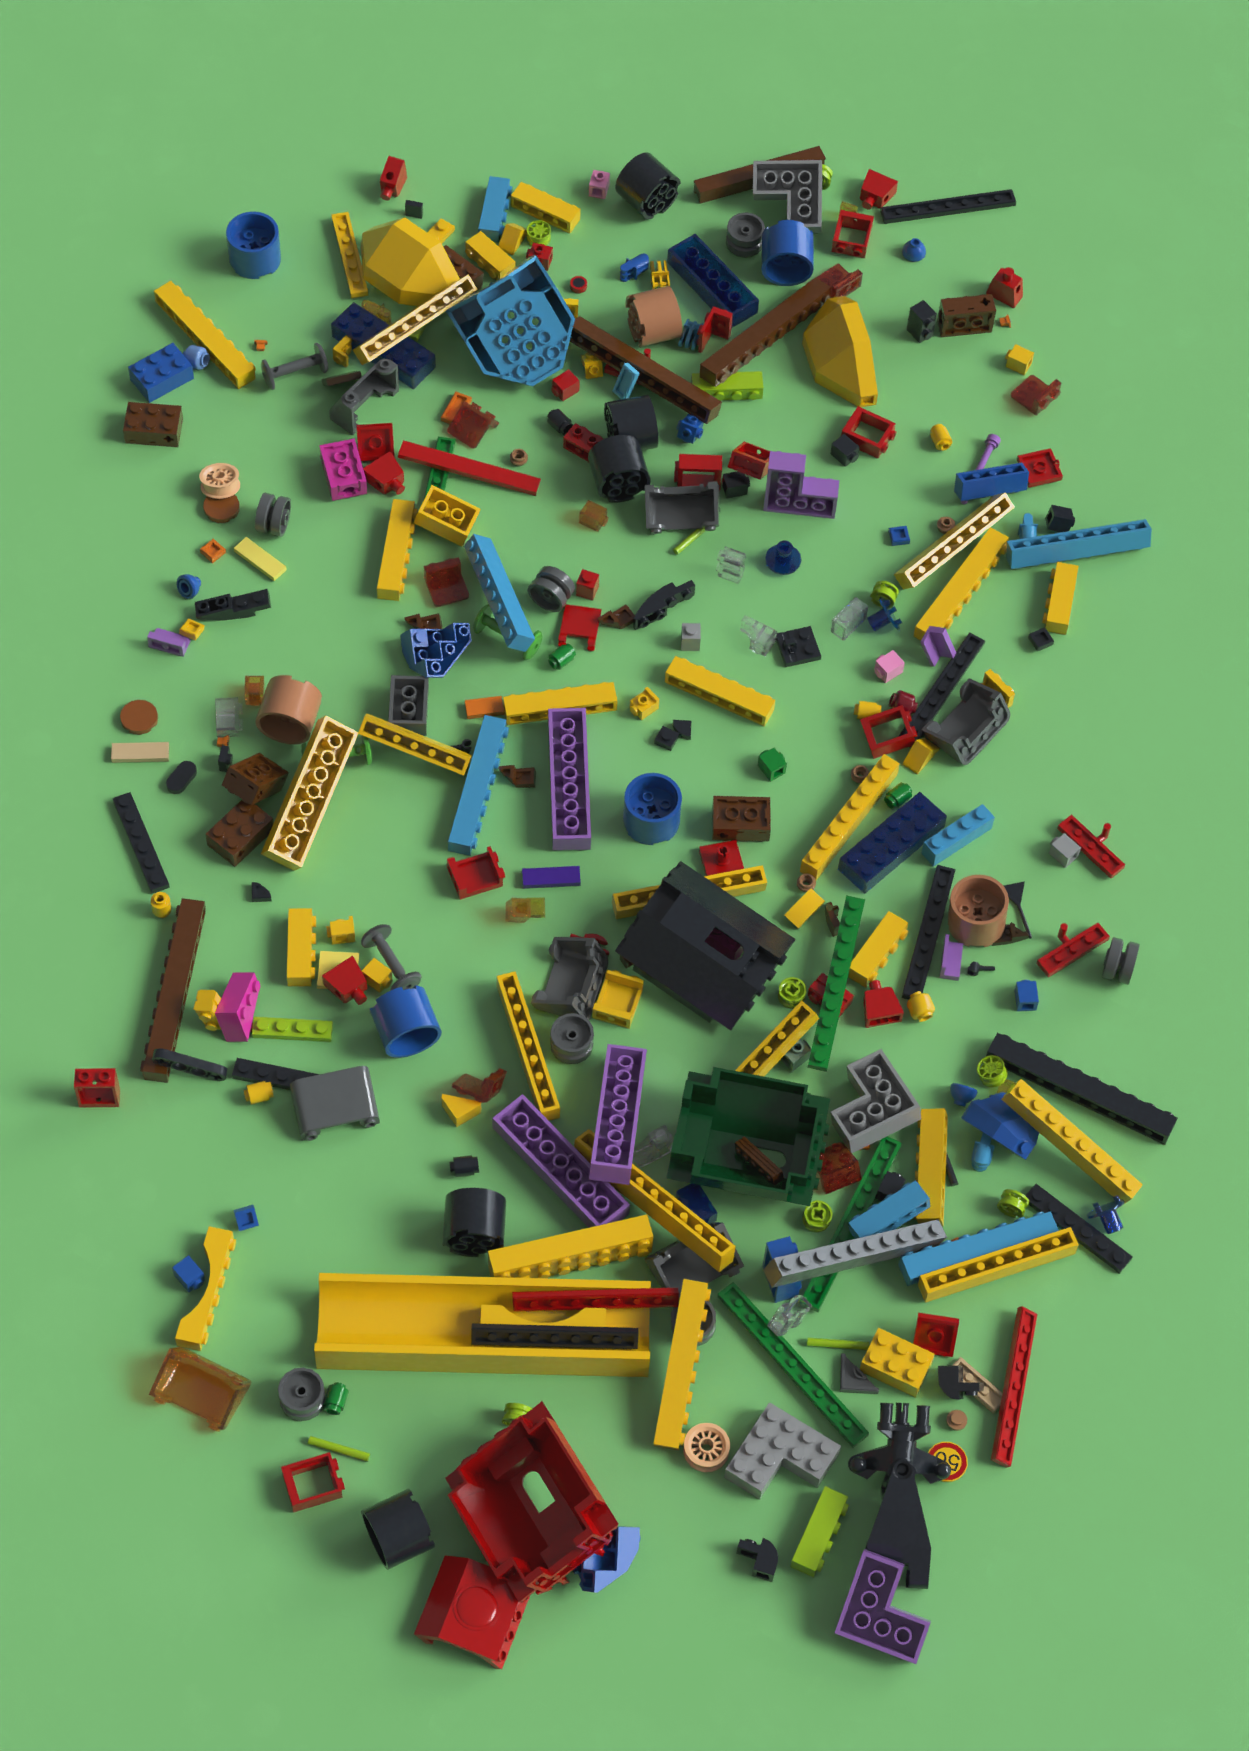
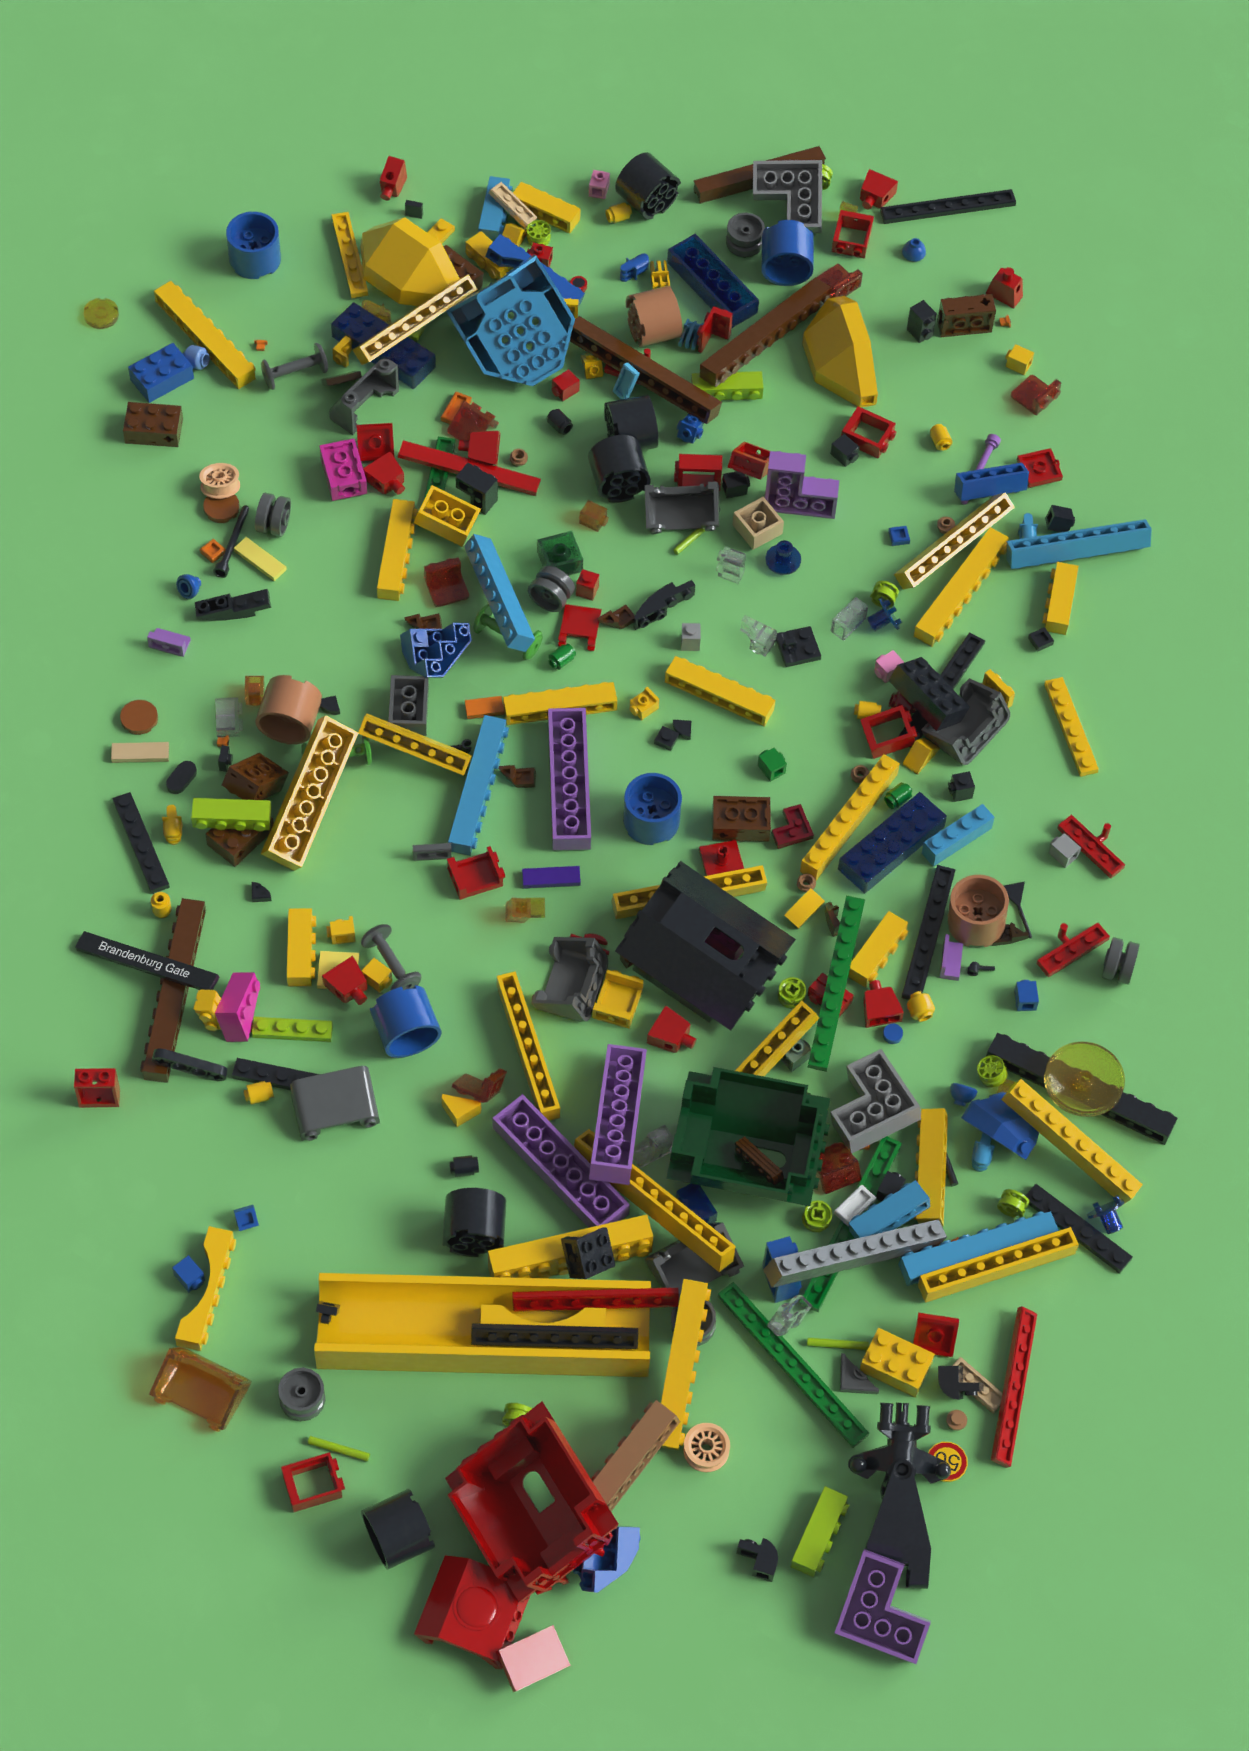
yellow tile [179,618,205,641] -> none
green brick [323,1382,349,1415] -> none
dark grey wheel [550,1013,594,1064] -> none
red brick [563,423,603,462] -> none
light grey brick [724,1402,841,1500] -> none
medium lavender panel [921,626,956,667] -> none
none -> black tile [75,931,220,990]
none -> clear yellow tile [84,298,119,329]
none -> yellow arm [162,805,183,845]
none -> lime brick [191,798,271,831]
none -> black piece [213,505,249,578]
none -> black tile [316,1301,340,1324]
none -> black tile [320,695,340,715]
none -> dark grey tile [413,843,452,861]
none -> black brick [455,463,498,515]
none -> red torso [458,430,501,466]
none -> blue arch [485,234,585,306]
none -> tan tile [489,182,537,229]
none -> tile [496,1625,571,1692]
none -> clear green brick [537,531,583,576]
none -> black bracket [561,1227,615,1279]
none -> medium nougat brick [591,1400,680,1511]
none -> yellow brick [605,202,632,223]
none -> red torso [647,1006,697,1053]
none -> tan brick [732,497,784,550]
none -> dark red plate [771,804,814,849]
none -> white tile [834,1185,876,1227]
none -> blue tile [883,1023,903,1044]
none -> black brick [888,657,970,731]
none -> black brick [948,771,975,802]
none -> yellow plate [1044,677,1099,777]
none -> clear yellow dish [1044,1042,1125,1117]

